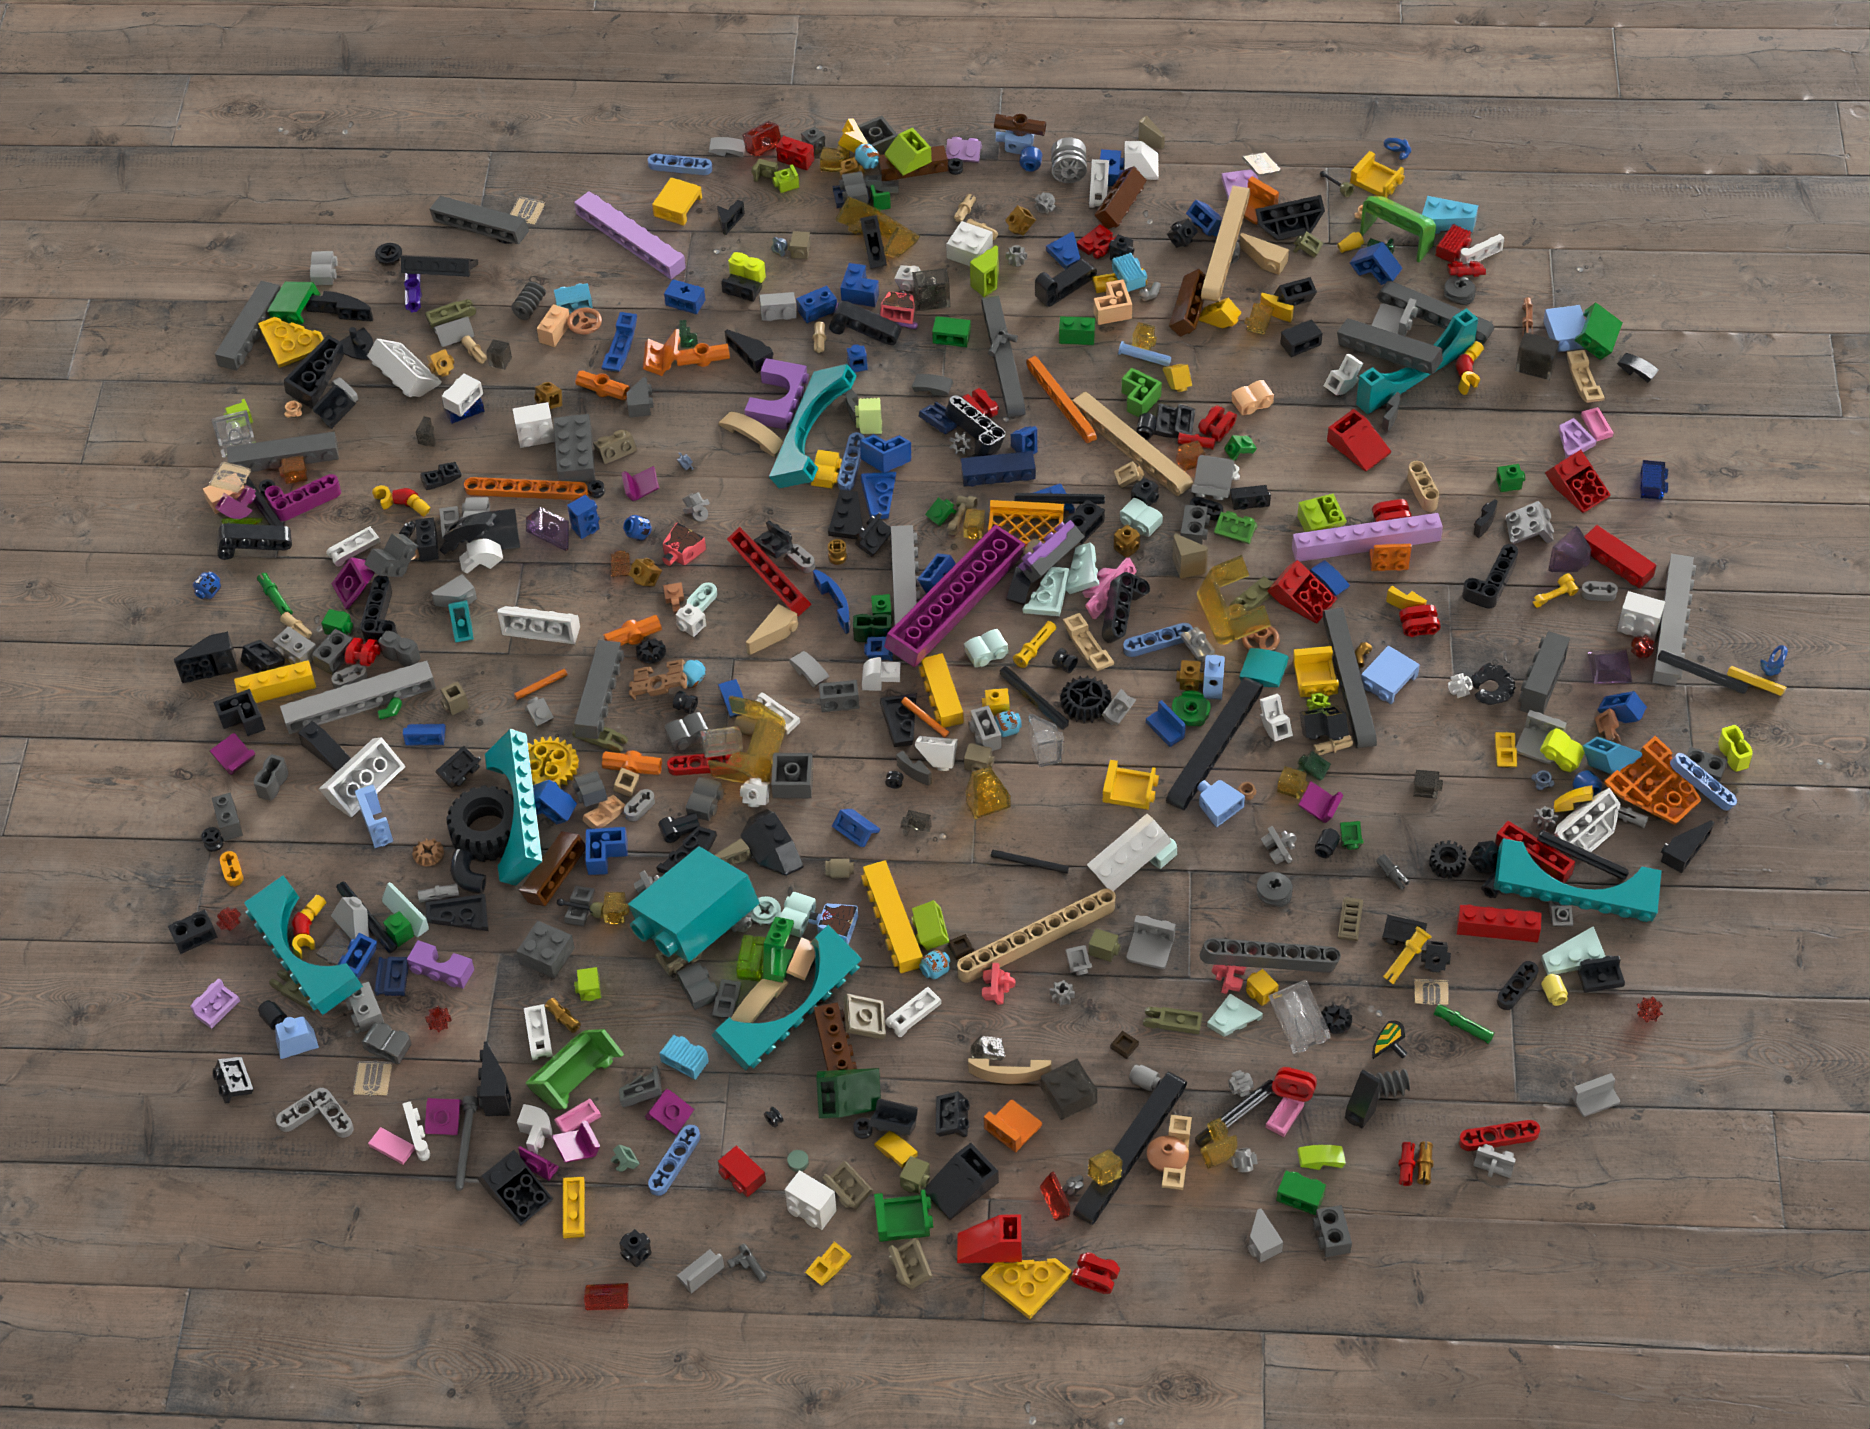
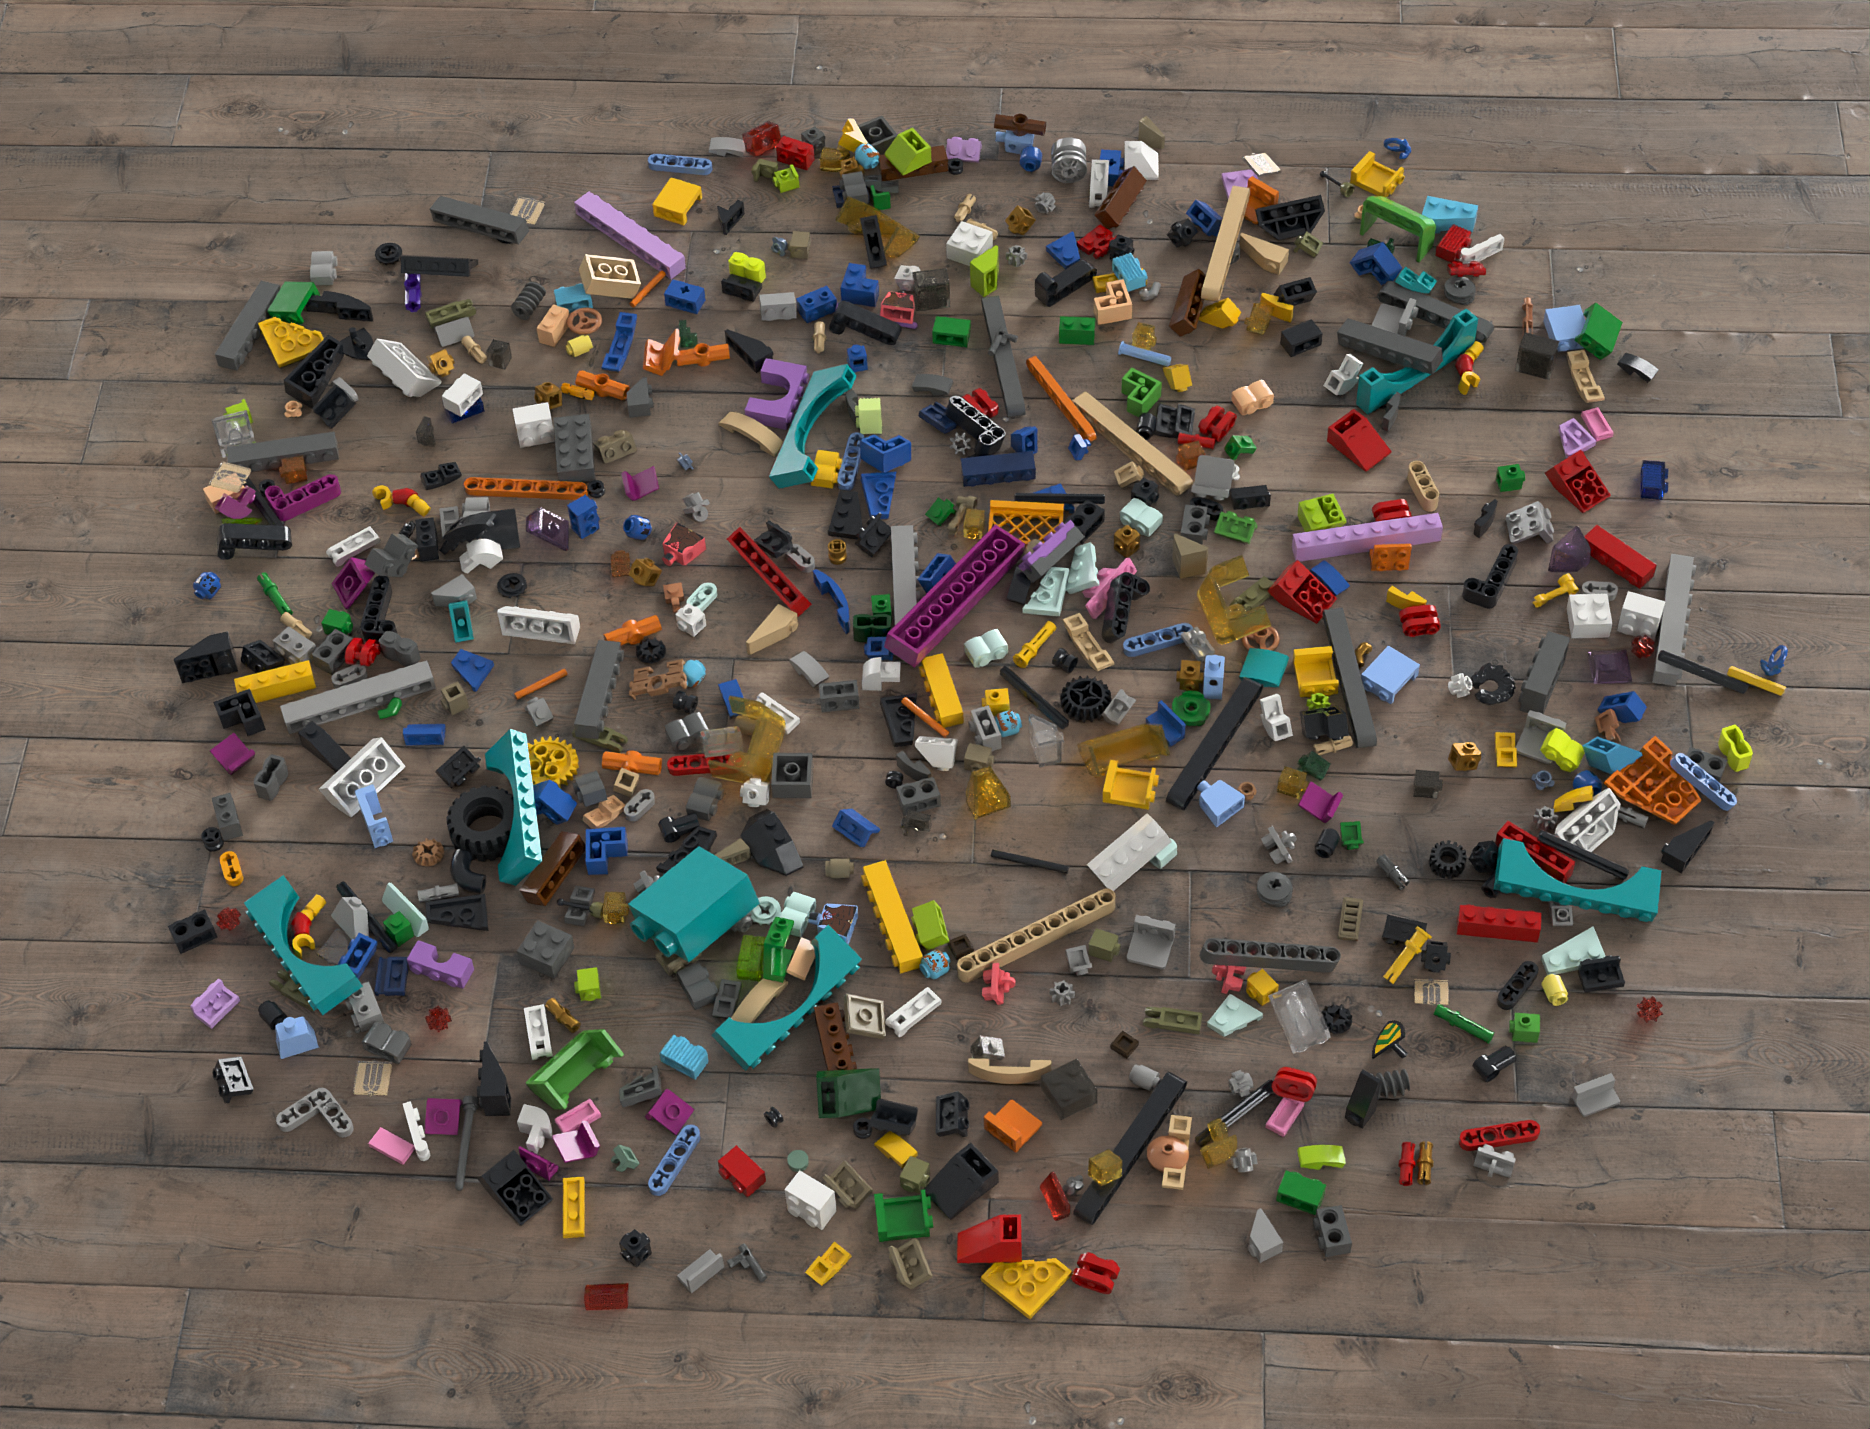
yellow cone [1337,232,1364,253] -> none
none -> blue wing [451,649,494,692]
none -> black gear [497,573,527,599]
none -> light orange axle [560,382,595,401]
none -> light yellow brick [565,335,593,357]
none -> tan brick [579,254,641,299]
none -> orange bar [629,270,666,308]
none -> dark grey brick [896,777,941,816]
none -> blue tile [1068,434,1092,460]
none -> clear yellow windscreen [1077,723,1170,778]
none -> teal slope [1394,266,1437,293]
none -> pearl gold brick [1448,742,1481,771]
none -> black piece [1472,1045,1517,1082]
none -> bright green brick [1509,1013,1540,1043]
none -> white brick [1566,594,1612,638]

